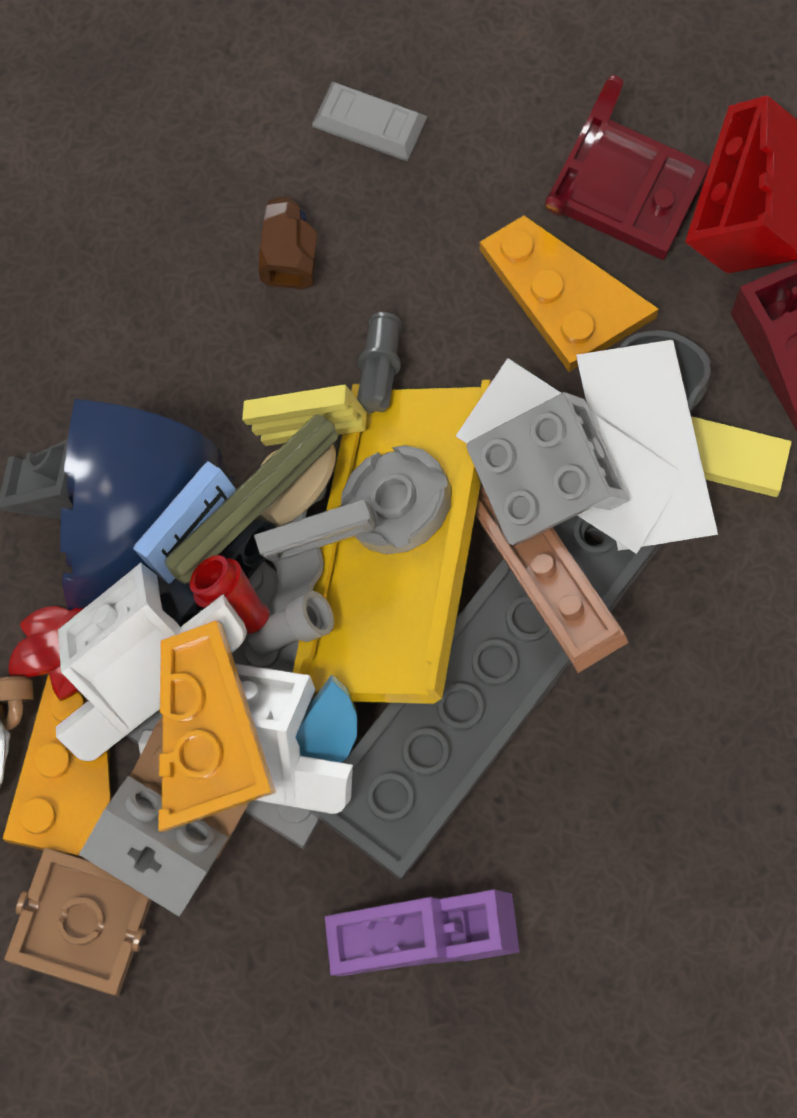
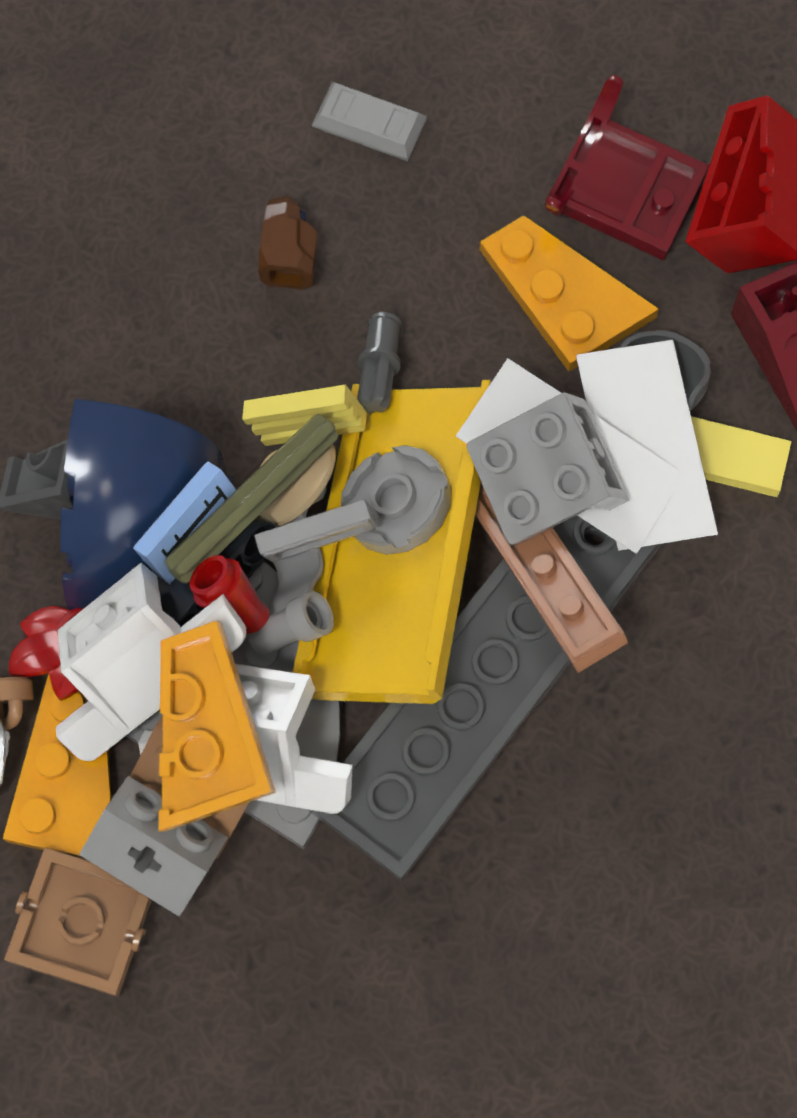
dark azure tile [295,674,357,763] -> none
medium lavender slope [325,889,520,976] -> none

